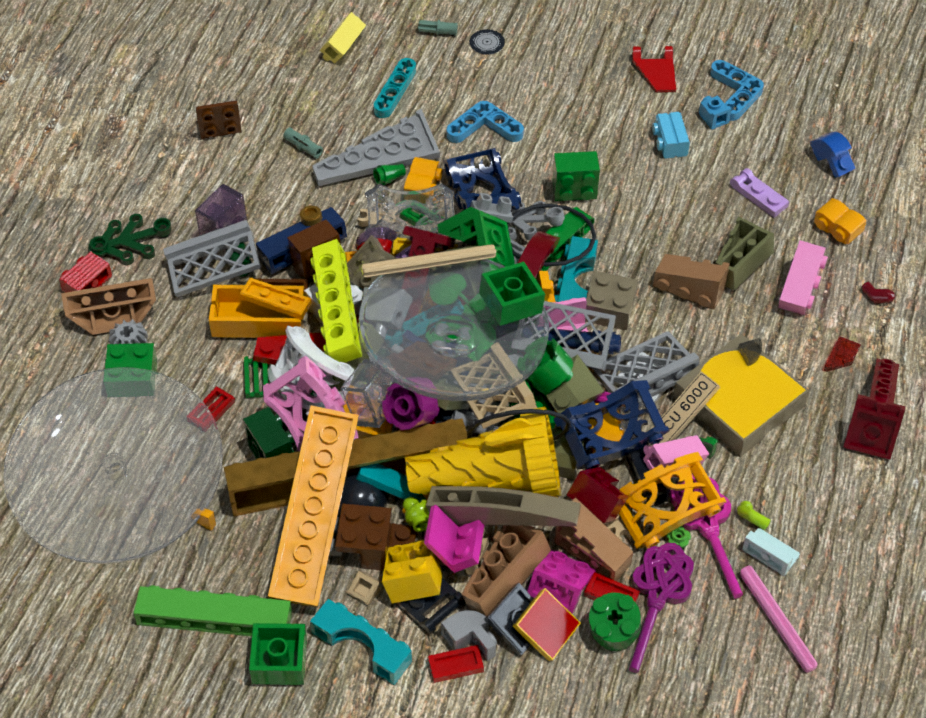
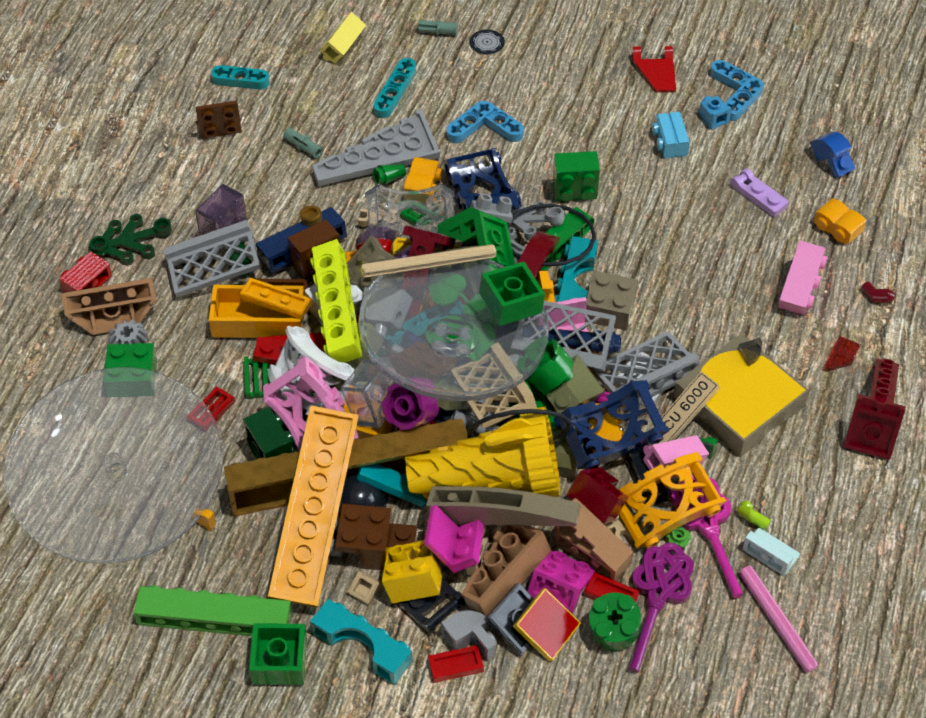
lime animal [402,497,429,532] -> none
medium nougat wedge [653,254,730,310] -> none
olive wedge [716,216,774,290] -> none
none -> teal beam [211,65,270,90]

